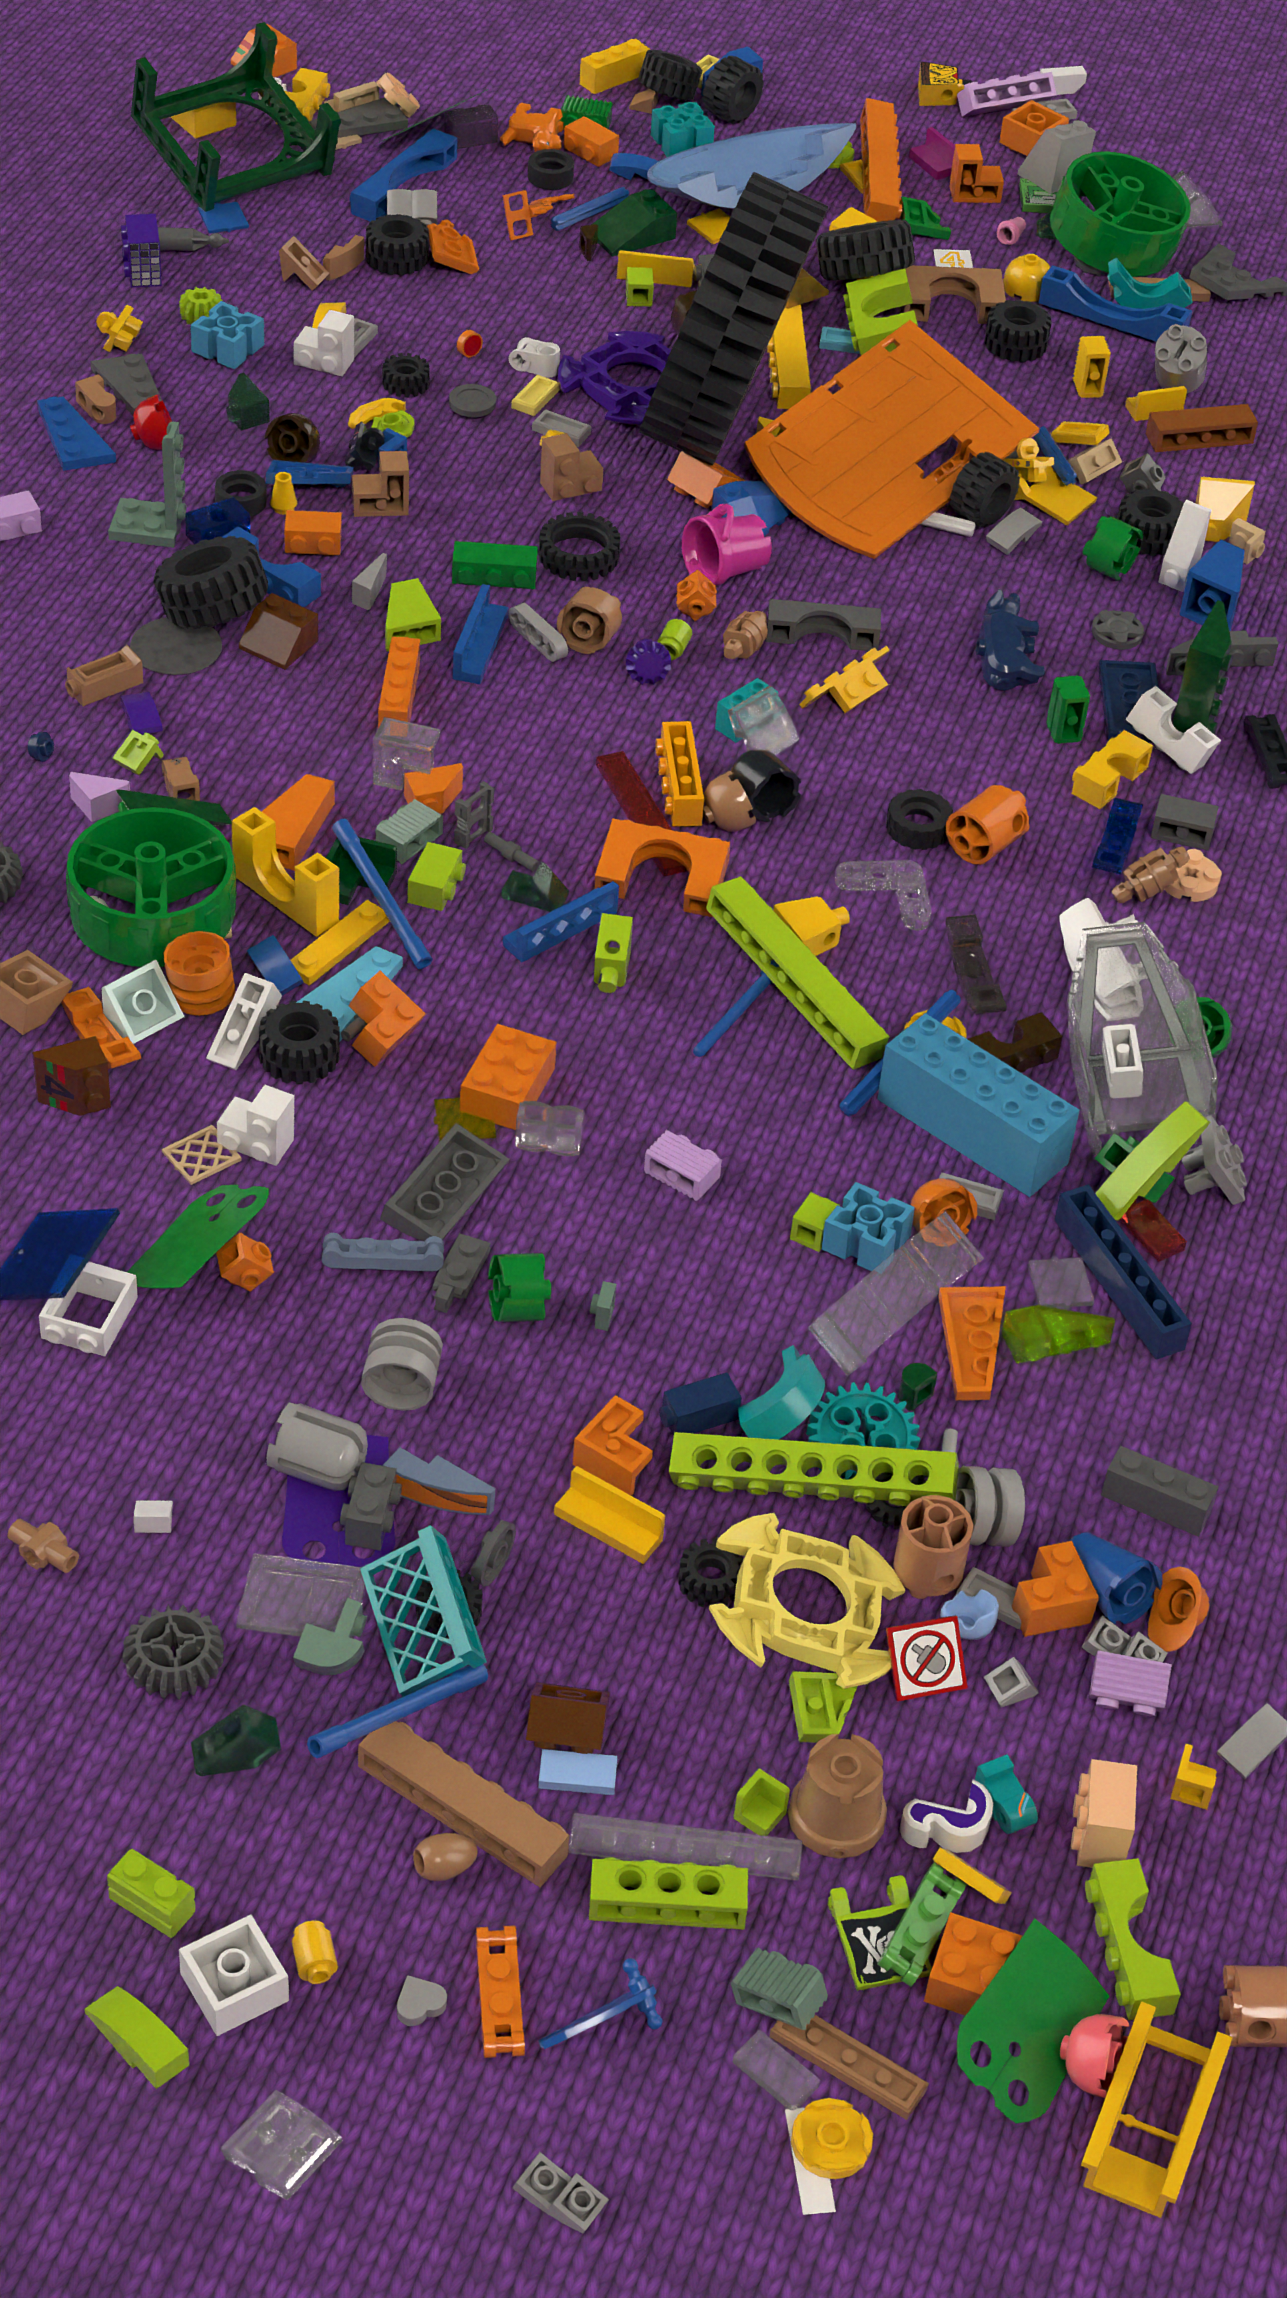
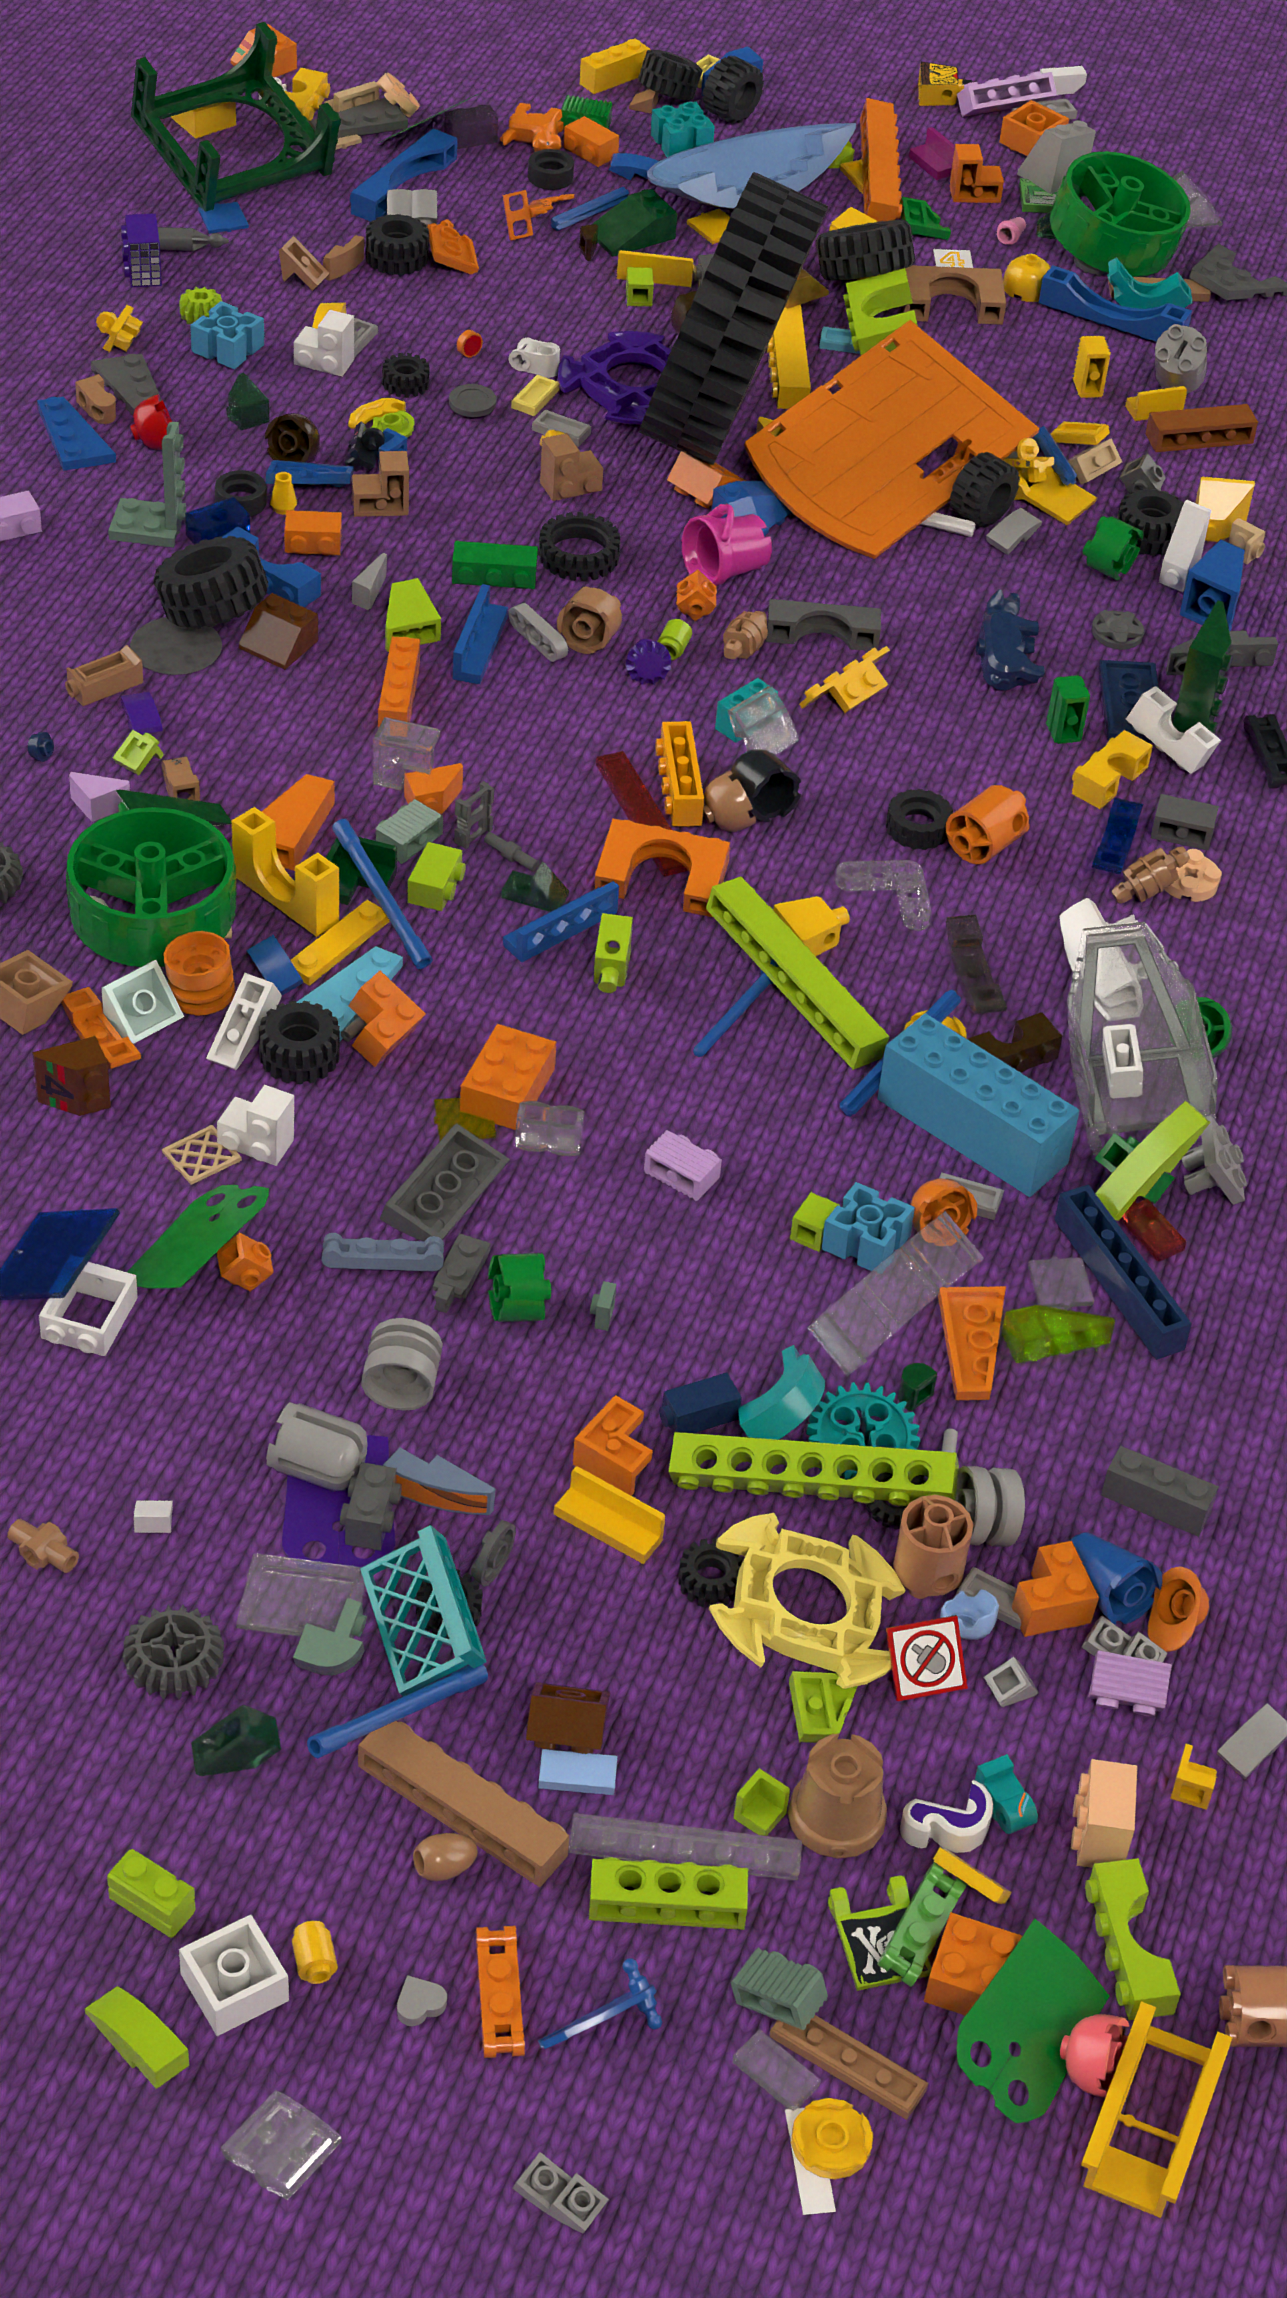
black tyre [984,300,1052,362] -> none

